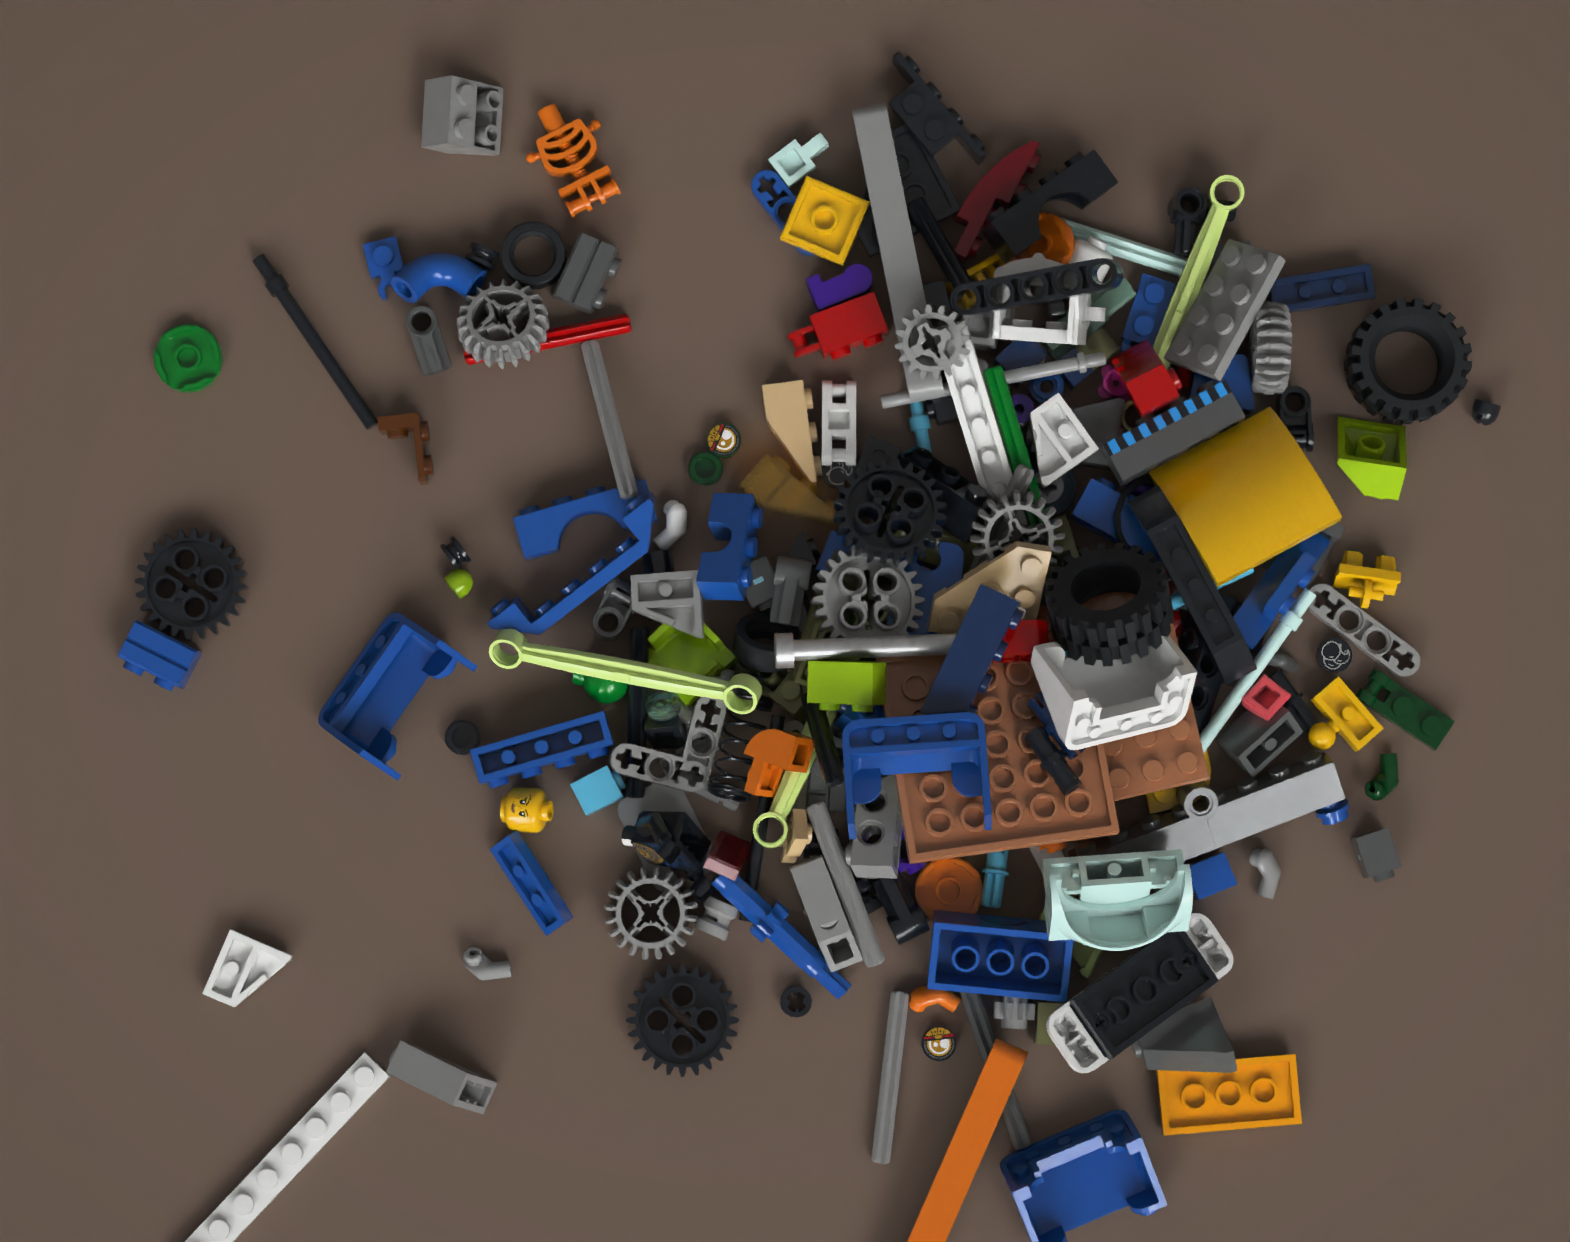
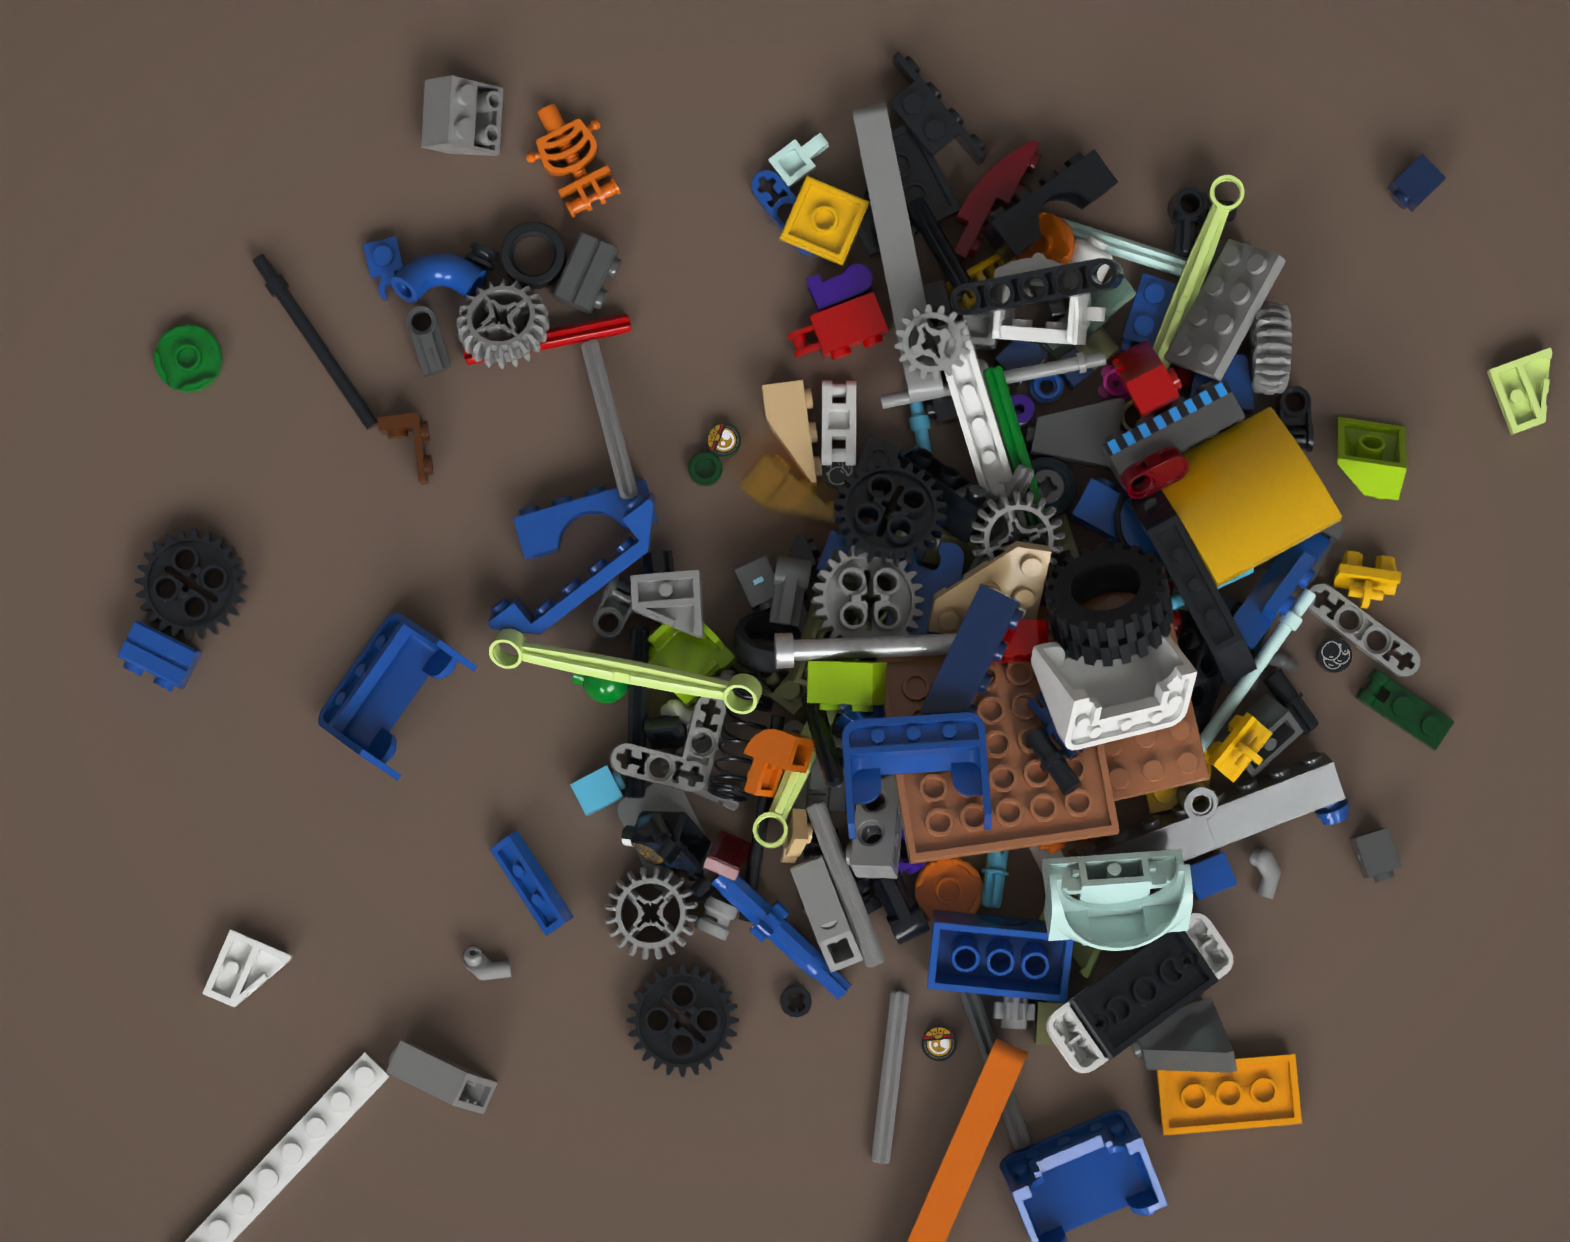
black bush [440,536,472,570] -> none
lime hinge [443,569,473,599] -> none
black tile [445,720,480,755] -> none
blue brick [470,711,615,789] -> none
yellow head [500,787,554,833] -> none
clear light blue tile [645,690,681,721] -> none
white arm [653,500,687,550] -> none
blue arch [696,493,763,601] -> none
orange arm [908,985,962,1012] -> none
white wing [1030,393,1099,488] -> none
coral slope [1242,674,1291,721] -> none
dark blue plate [1269,264,1376,313] -> none
yellow plate [1308,676,1384,752] -> none
black tyre [1344,298,1472,424] -> none
dark green arm [1365,753,1399,801] -> none
black hinge [1471,399,1501,426] -> none
none -> dark red piece [1120,447,1189,499]
none -> yellow hips [1207,712,1273,783]
none -> dark blue brick [1388,154,1446,212]
none -> yellowish green wing [1487,347,1553,435]

